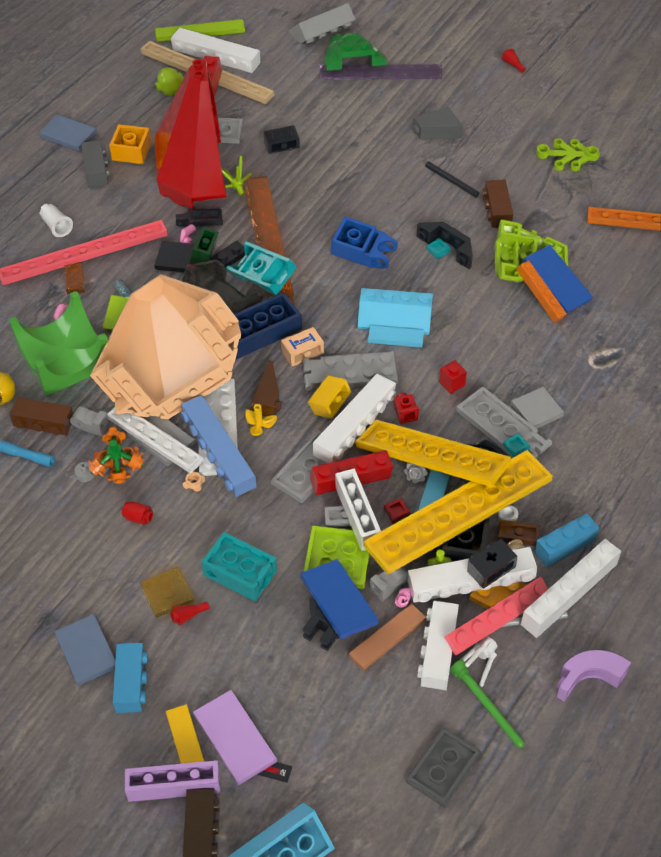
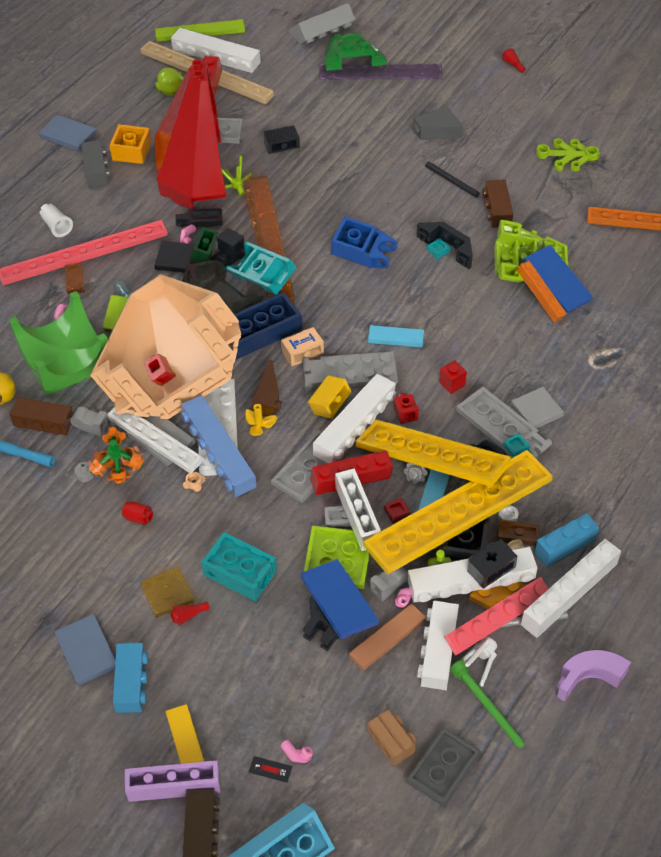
lavender tile [193,690,277,786] -> none
medium azure slope [358,288,433,335] -> none
none -> red brick [144,353,176,386]
none -> black brick [217,228,245,258]
none -> bright pink arm [280,739,313,763]
none -> medium nougat brick [367,710,416,766]

